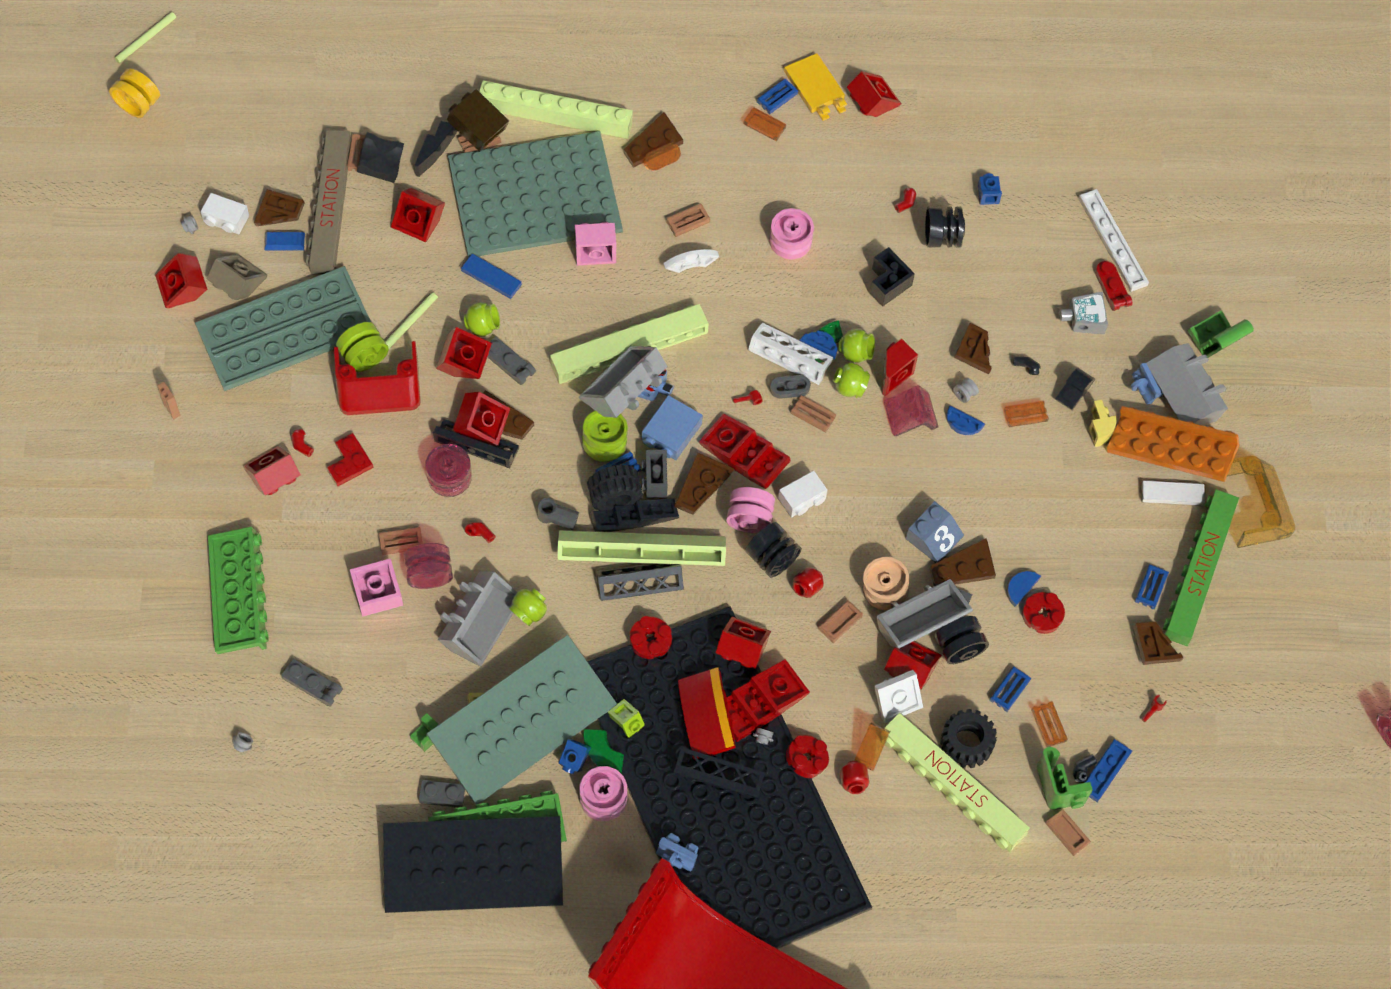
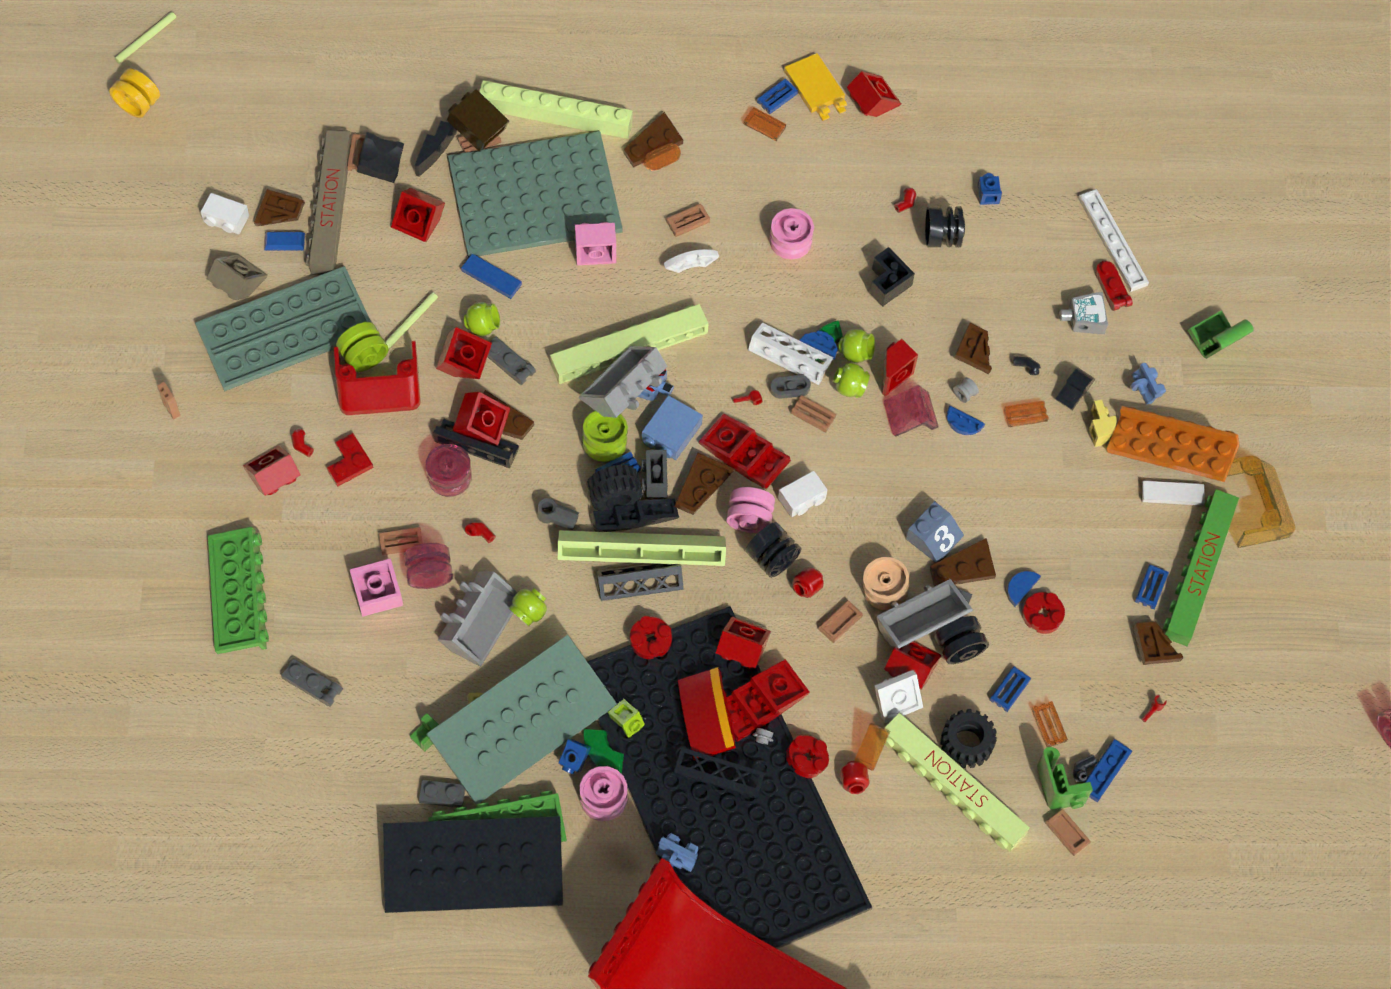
red slope [155,253,208,309] -> none
light grey plate [181,215,198,234] -> none
light grey plate [232,732,253,752] -> none
light grey piece [1147,343,1228,425] -> none

